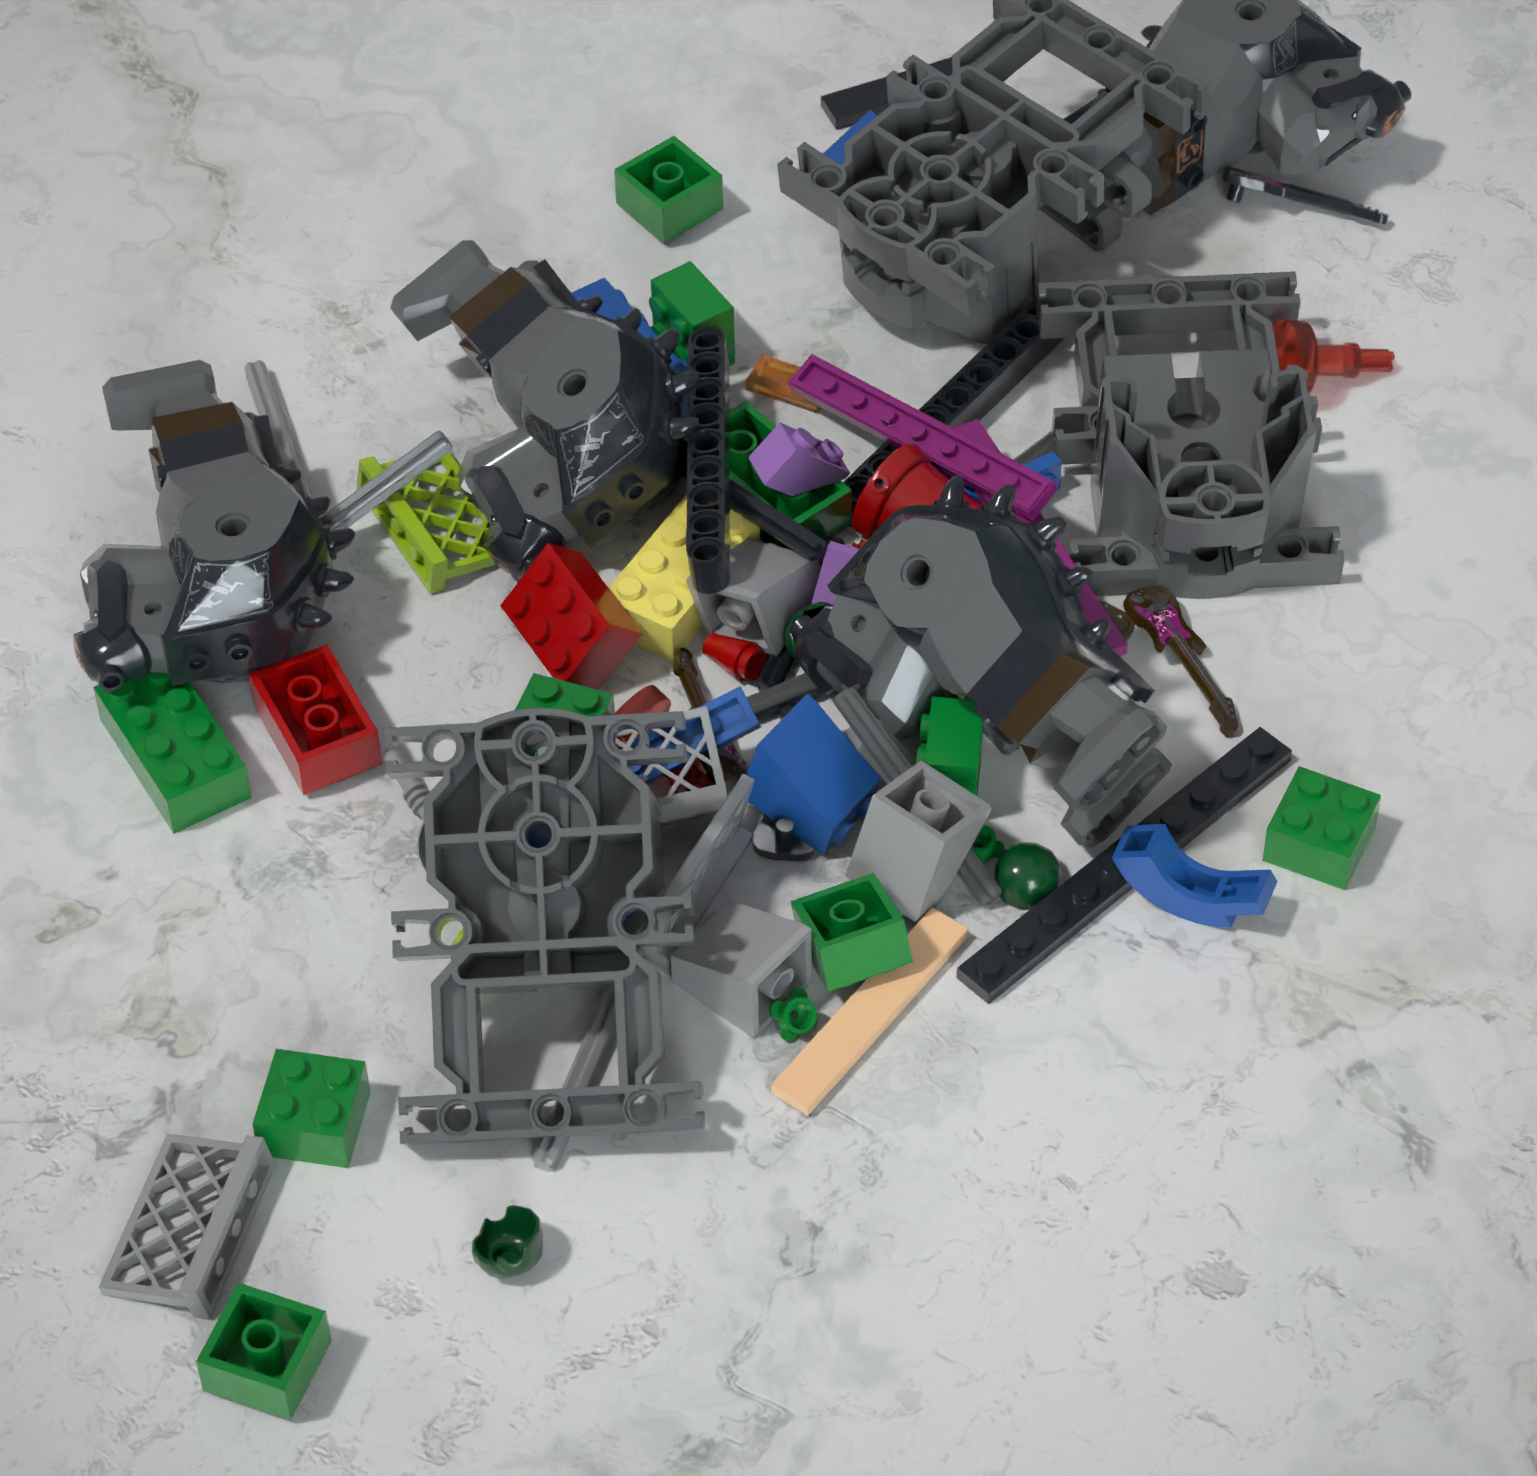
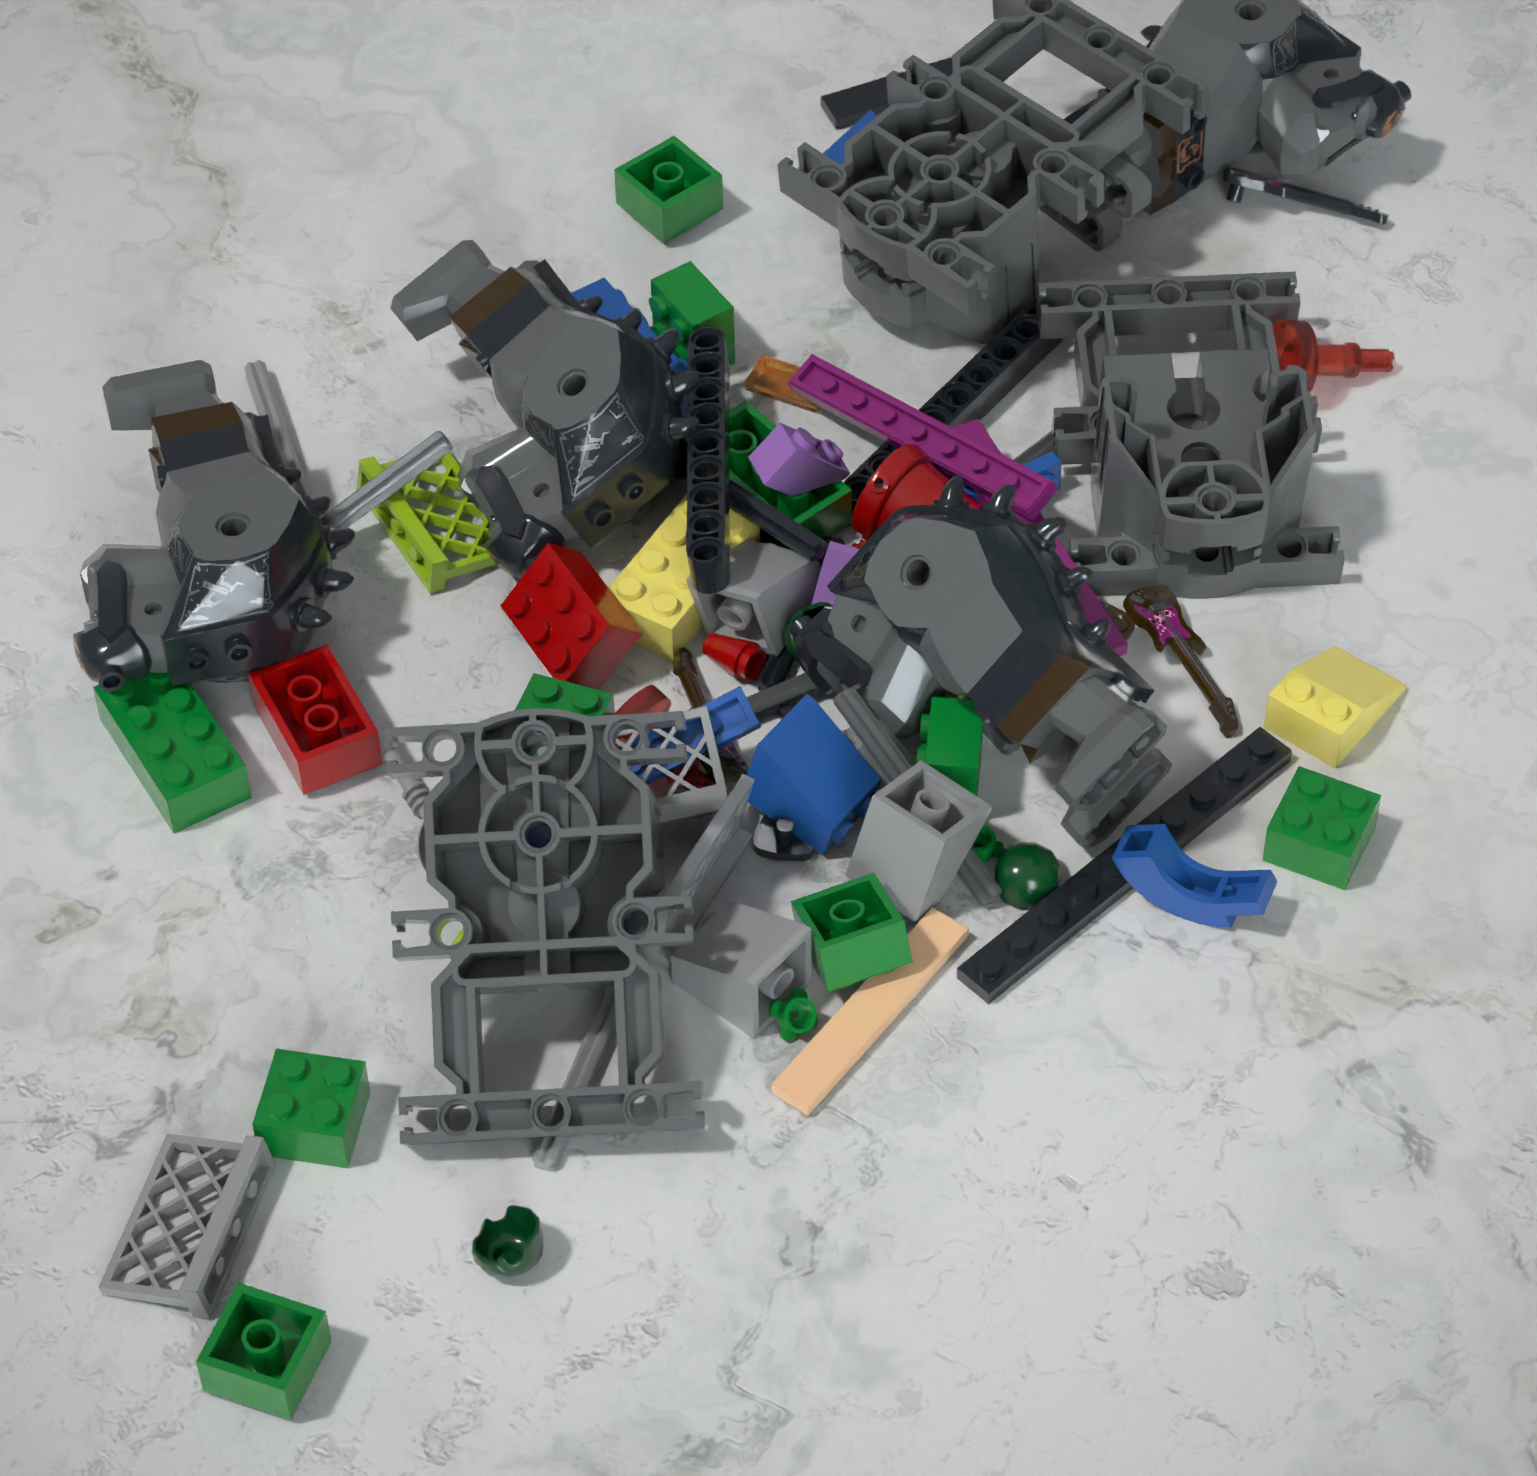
none -> light yellow slope [1264,646,1406,768]

